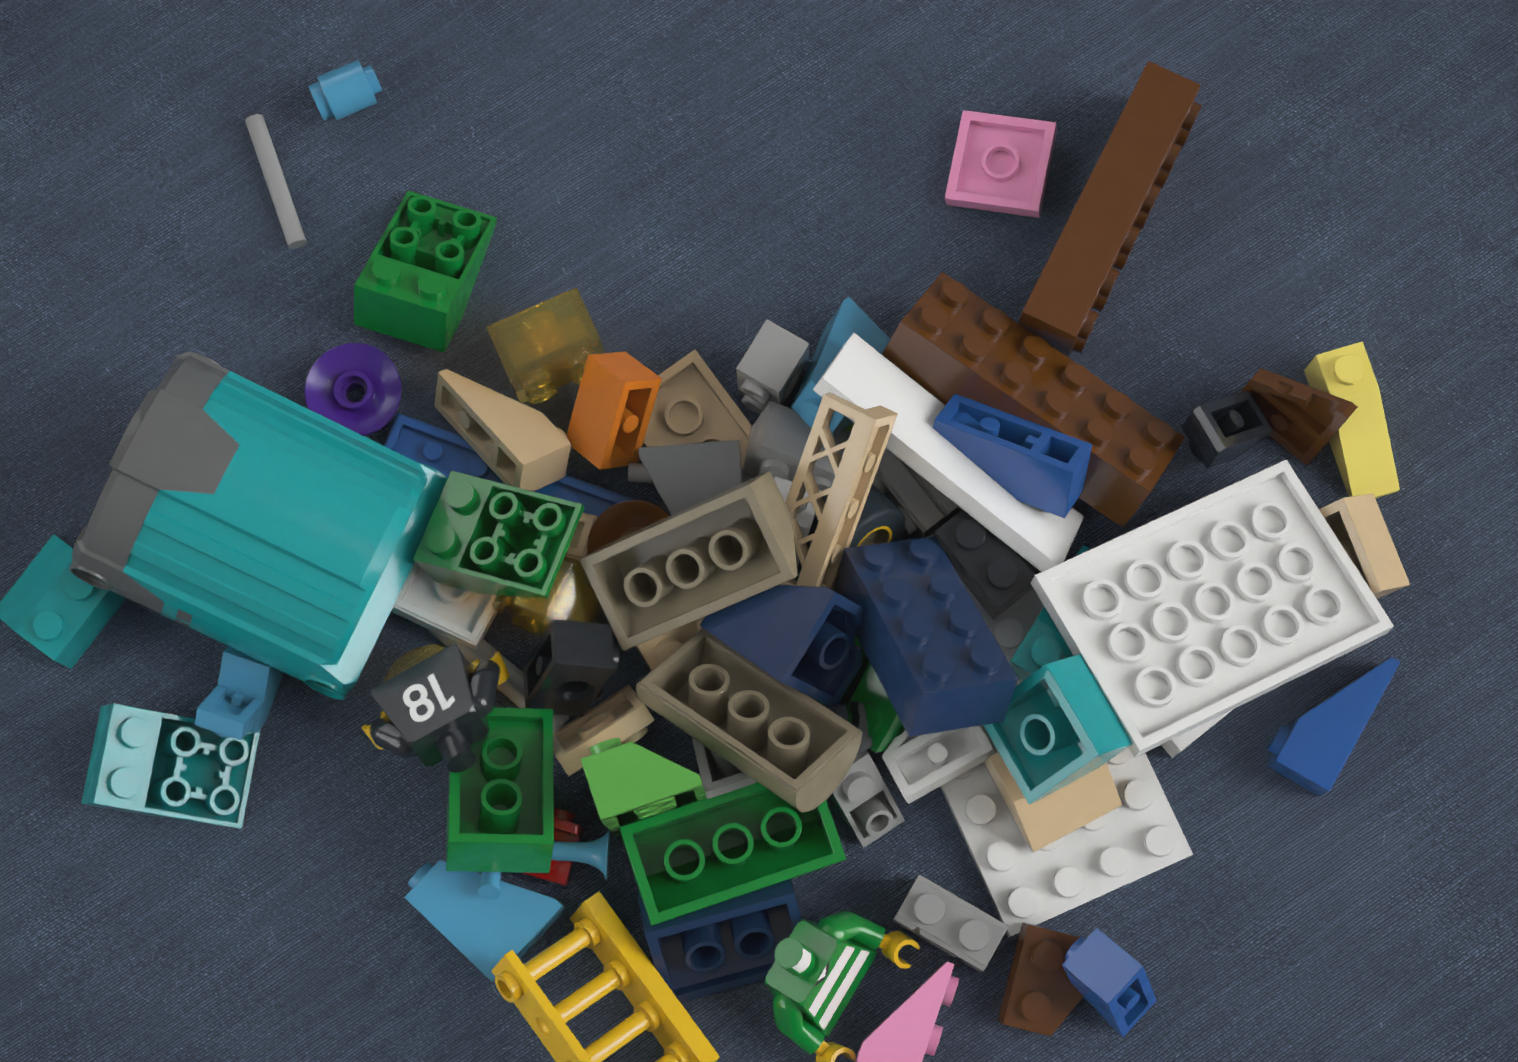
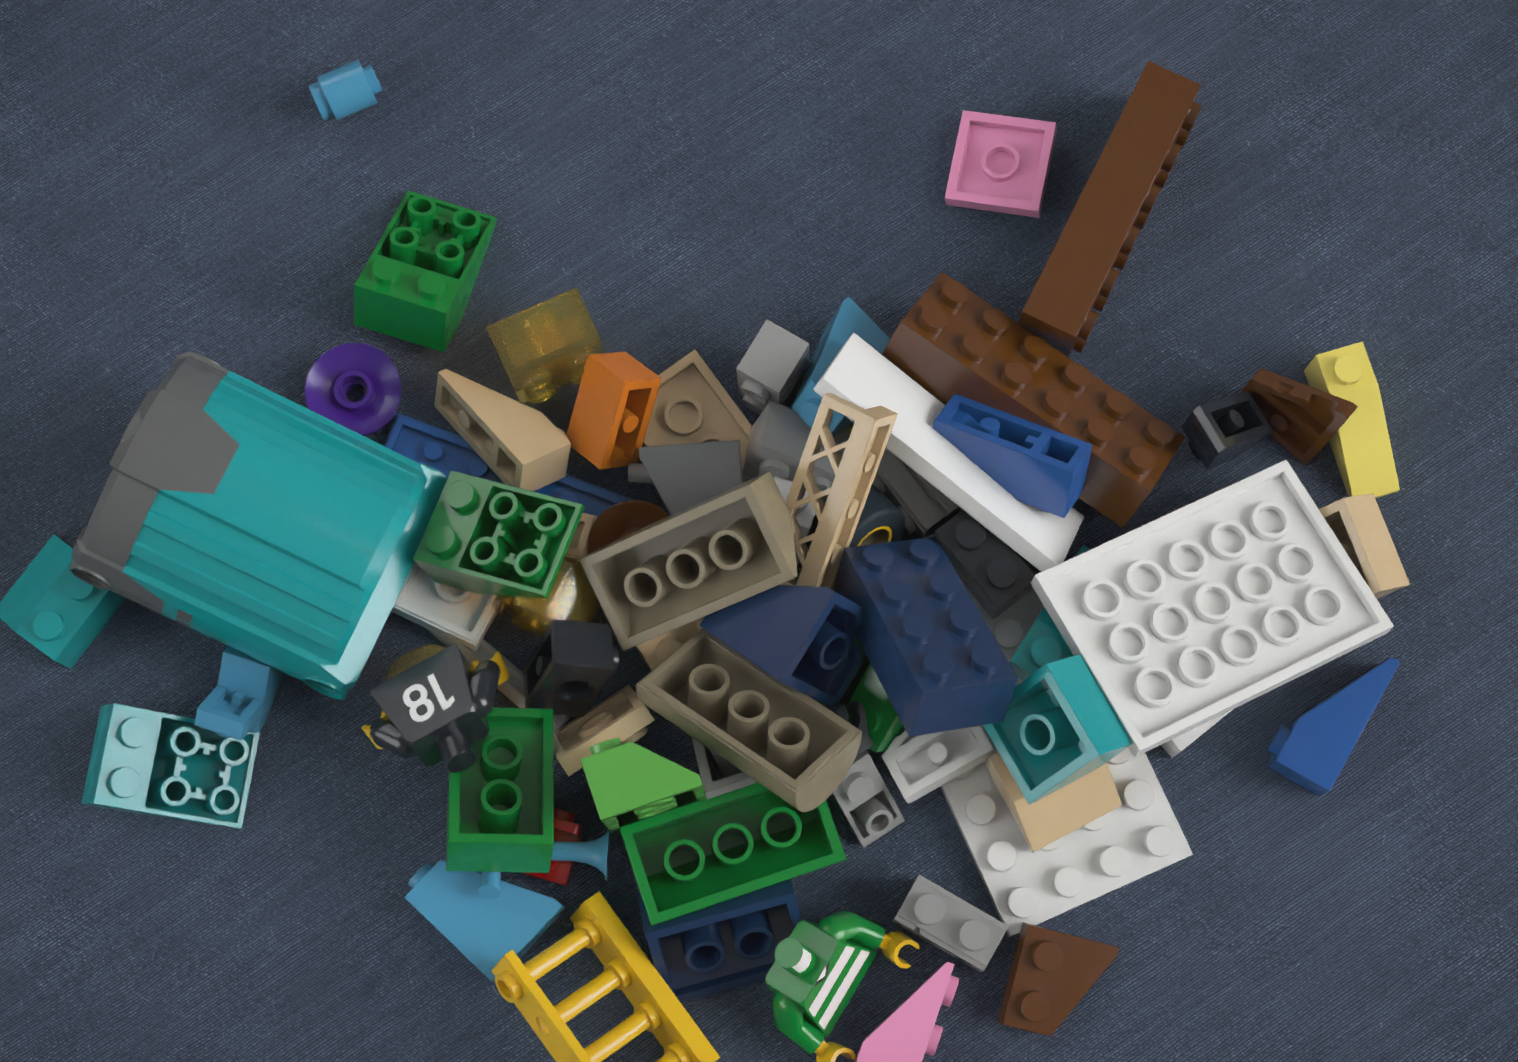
light grey bar [245,114,307,249] -> none
blue slope [1062,928,1157,1037] -> none

